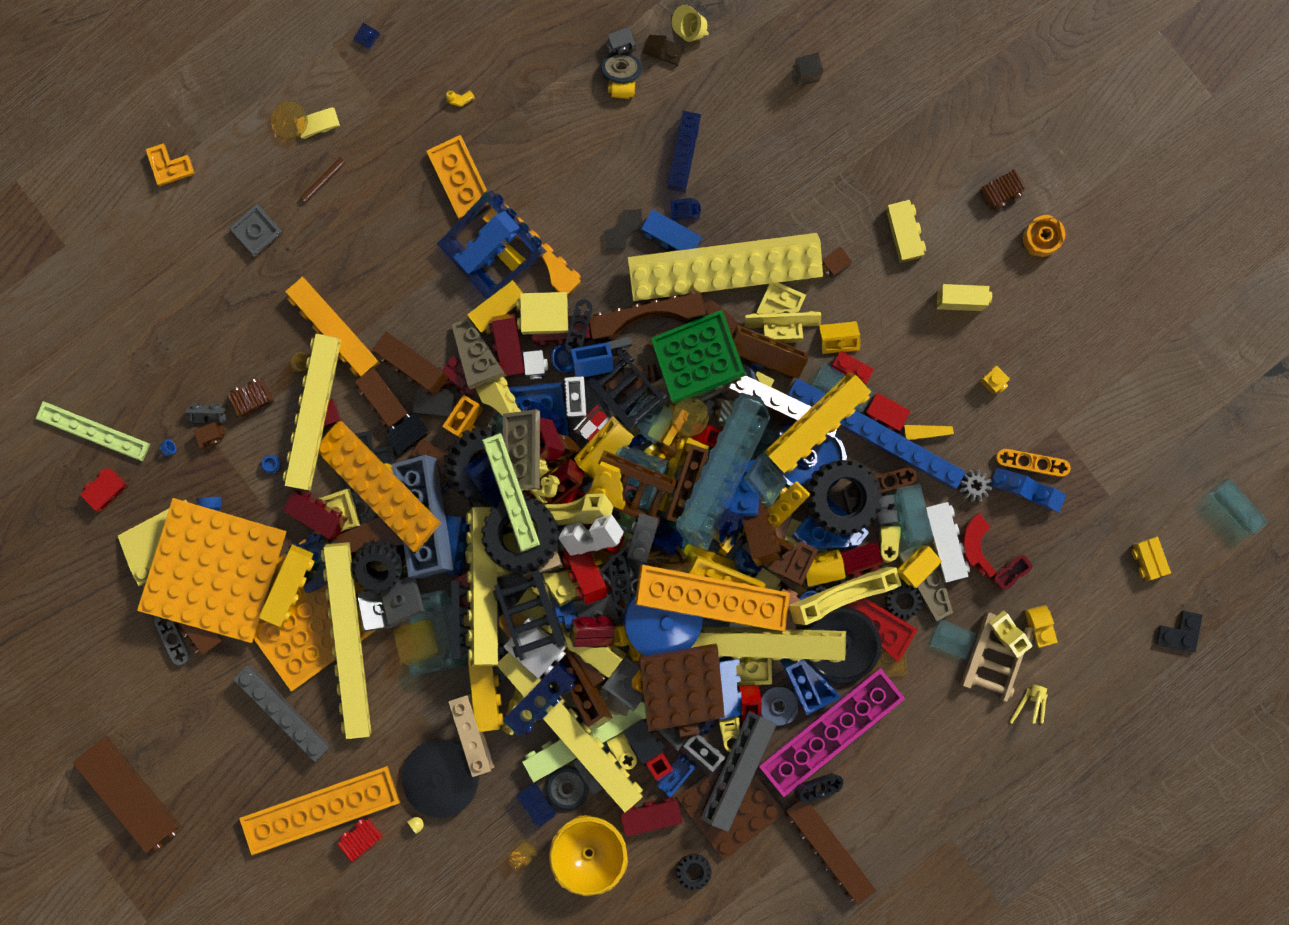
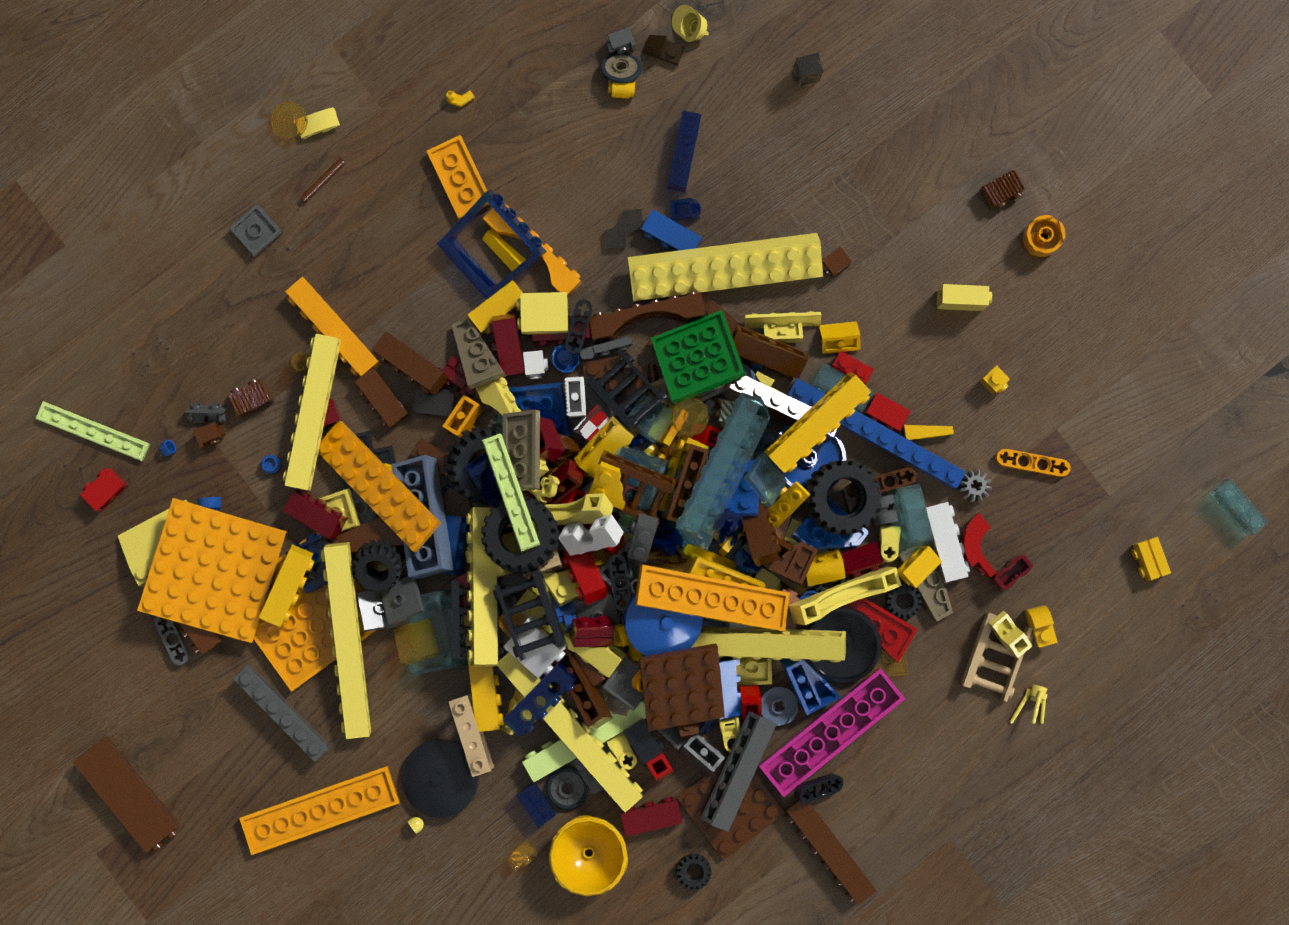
light orange plate [146,143,195,186] -> none
red brick [337,818,383,863] -> none
clear blue plate [354,22,380,50] -> none
black brick [385,413,430,455] -> none
blue wedge [453,211,520,274] -> none
blue piece [571,342,613,377] -> none
blue hinge [656,753,696,798] -> none
light yellow wing [756,283,806,314] -> none
light yellow brick [886,200,926,263] -> none
clear light blue plate [929,619,976,660] -> none
blue arch [990,468,1066,513] -> none
black plate [1156,611,1203,653] -> none

